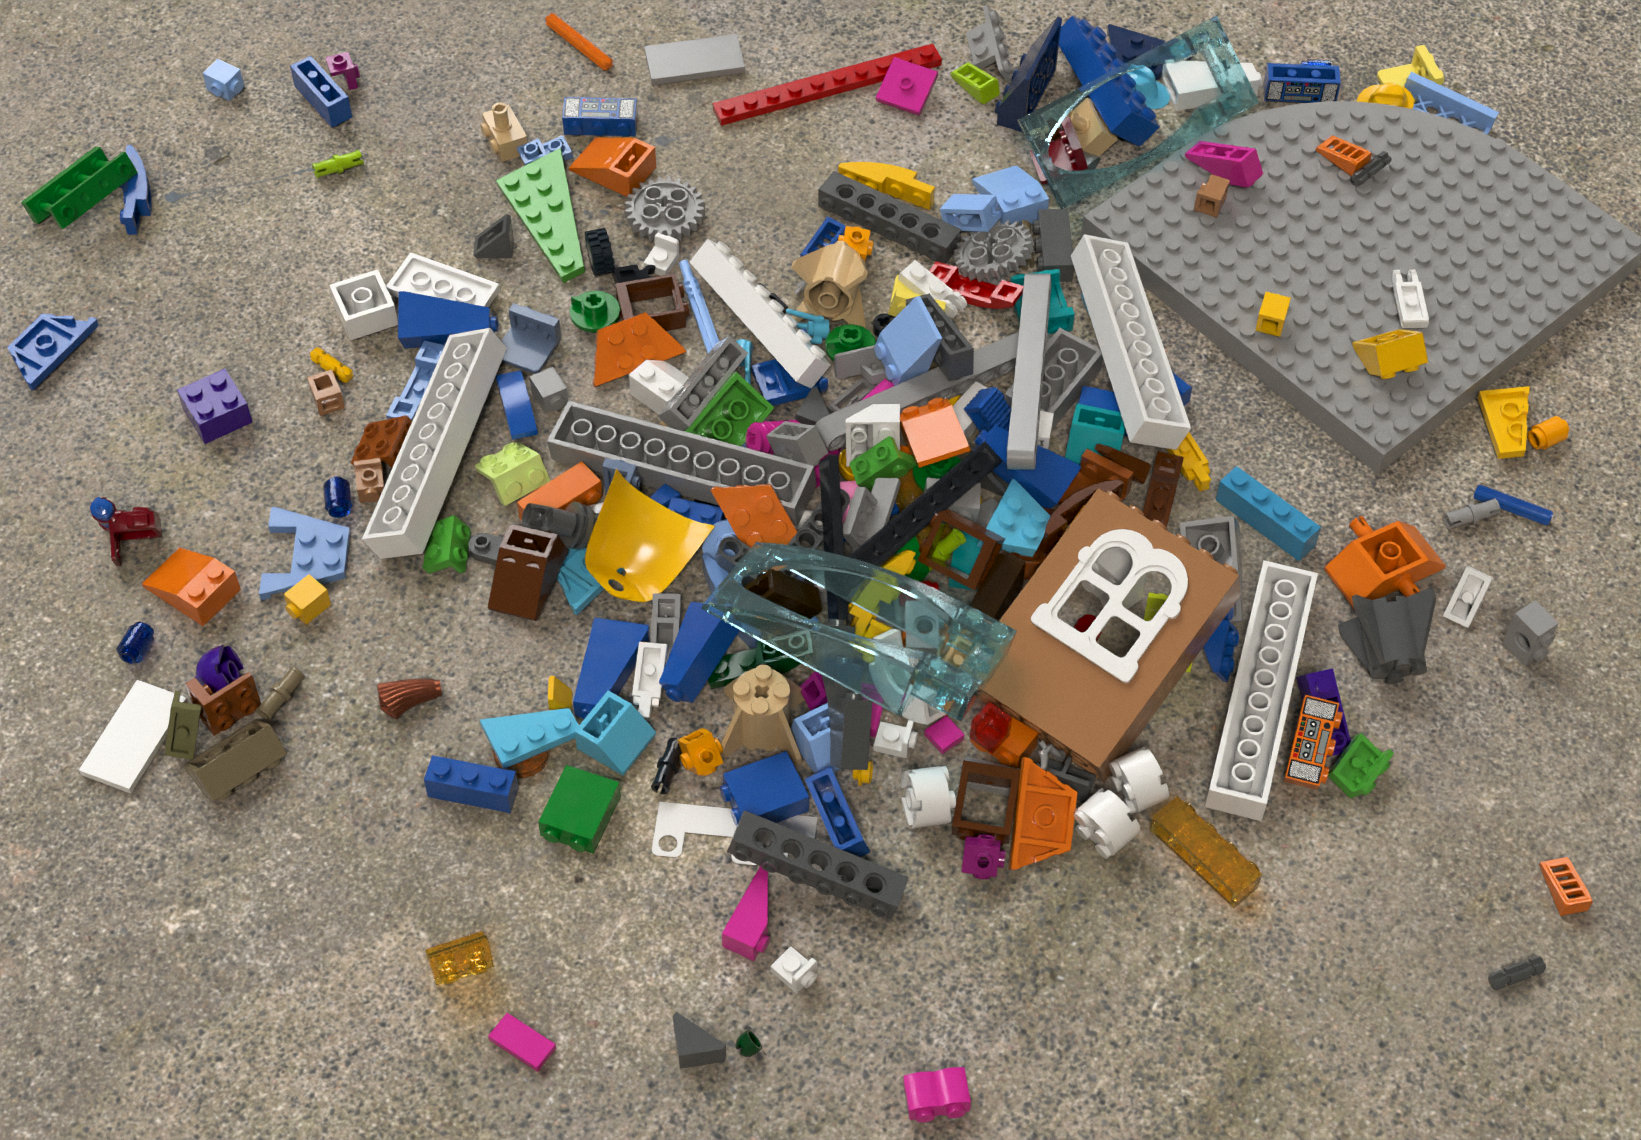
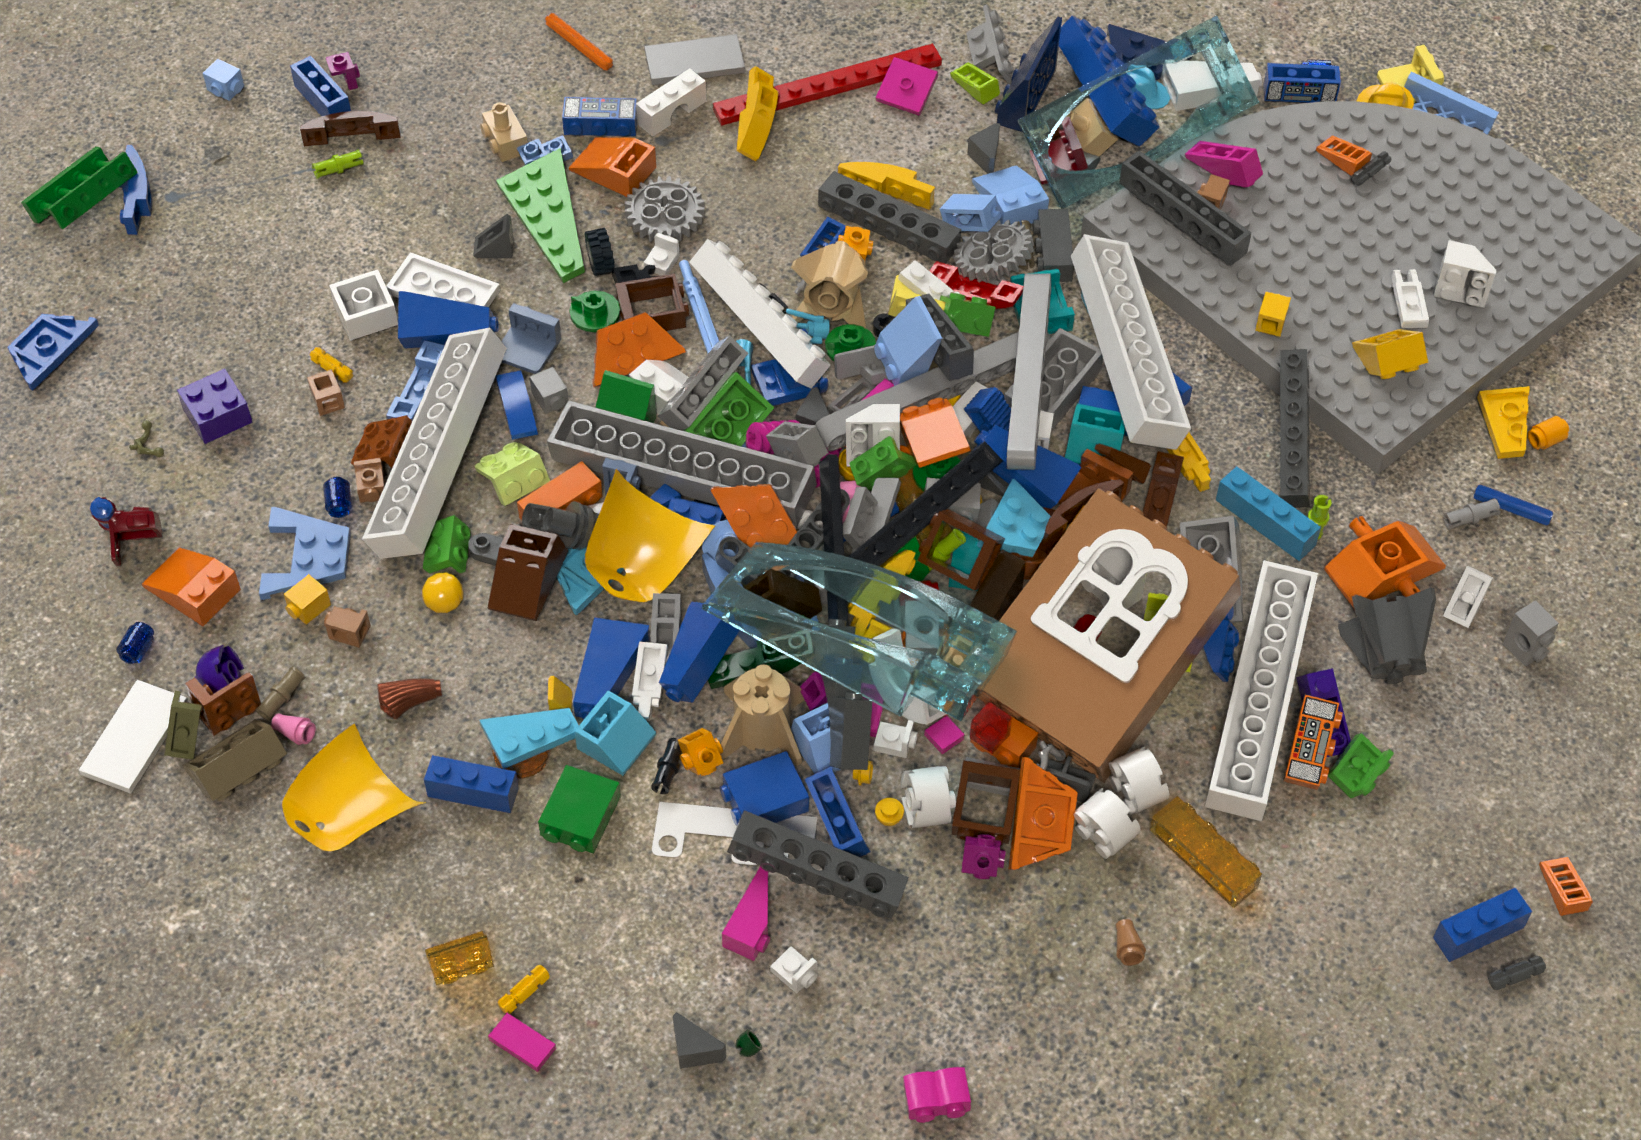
none -> olive piece [129,420,164,457]
none -> bright pink cone [271,713,316,745]
none -> yellow piece [282,723,426,851]
none -> reddish brown slope [300,111,401,146]
none -> medium nougat brick [324,606,371,648]
none -> yellow hair [422,572,464,613]
none -> yellow axle [498,965,550,1014]
none -> green slope [595,370,657,423]
none -> white arch [636,69,707,136]
none -> yellow slope [736,66,778,161]
none -> yellow plate [875,798,904,826]
none -> bright green bracket [940,292,996,337]
none -> dark grey slope [967,123,1000,174]
none -> medium nougat cone [1116,919,1146,966]
none -> dark grey brick [1119,150,1251,266]
none -> dark grey brick [1280,349,1310,508]
none -> lime pin [1307,495,1332,540]
none -> blue brick [1433,887,1532,962]
none -> white slope [1434,240,1496,308]

